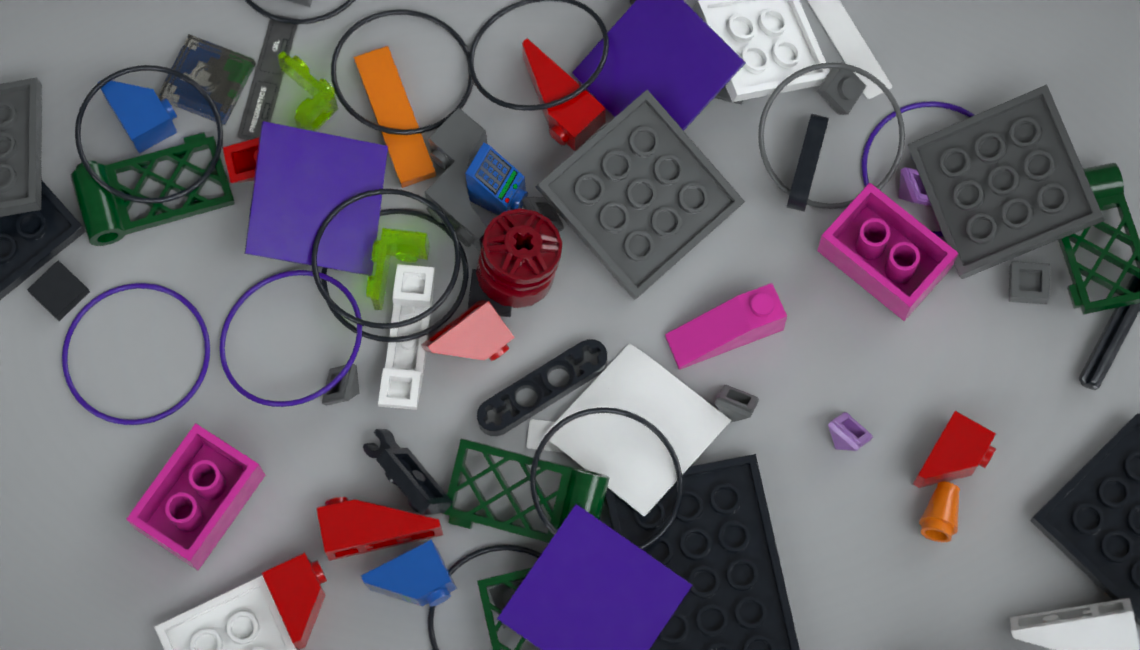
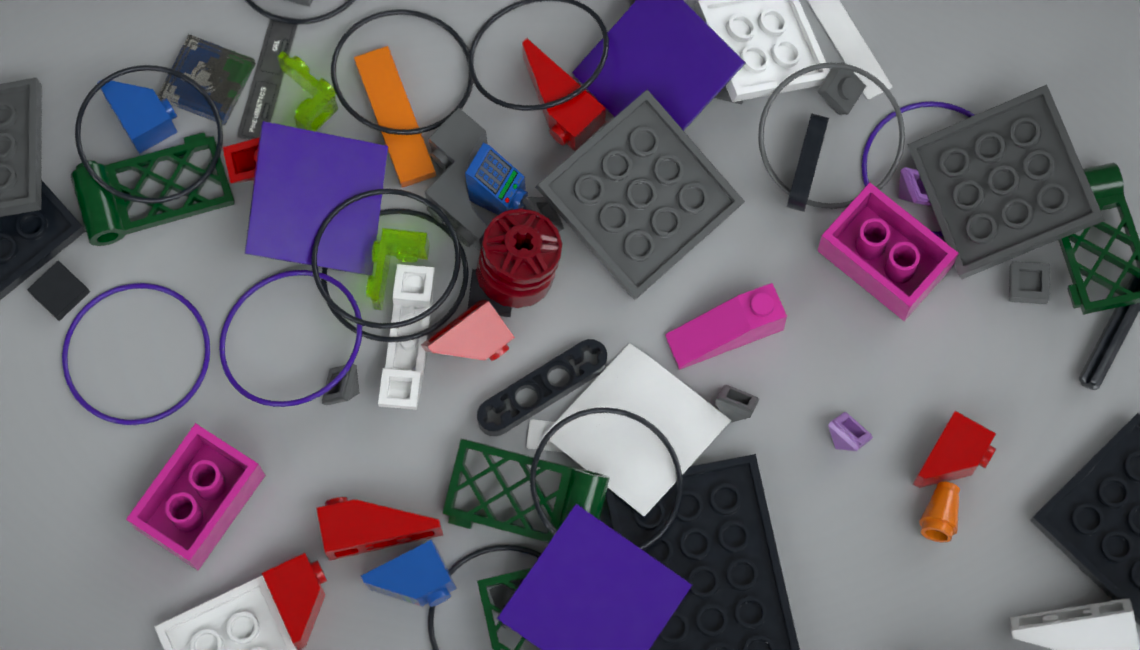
black plate [363,429,453,515] -> none

